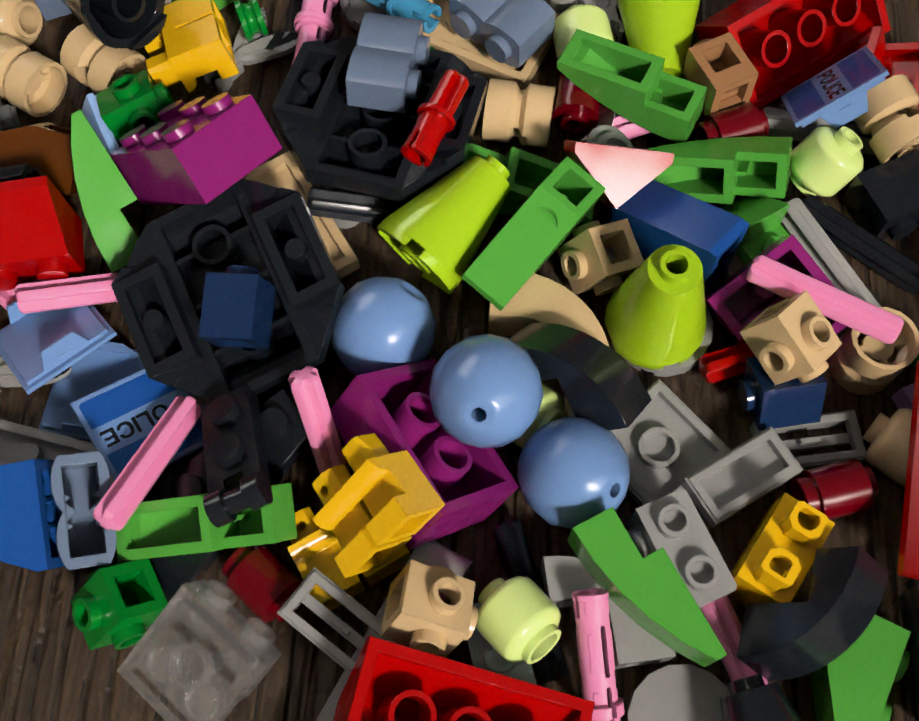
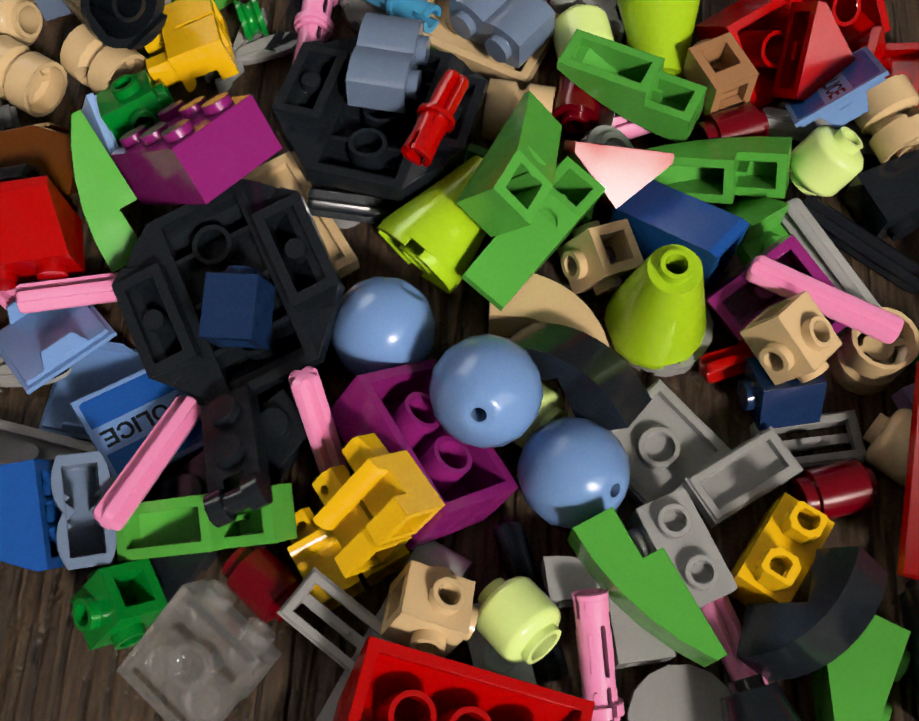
none -> bright green slope [455,91,562,237]
none -> red slope [771,1,856,101]

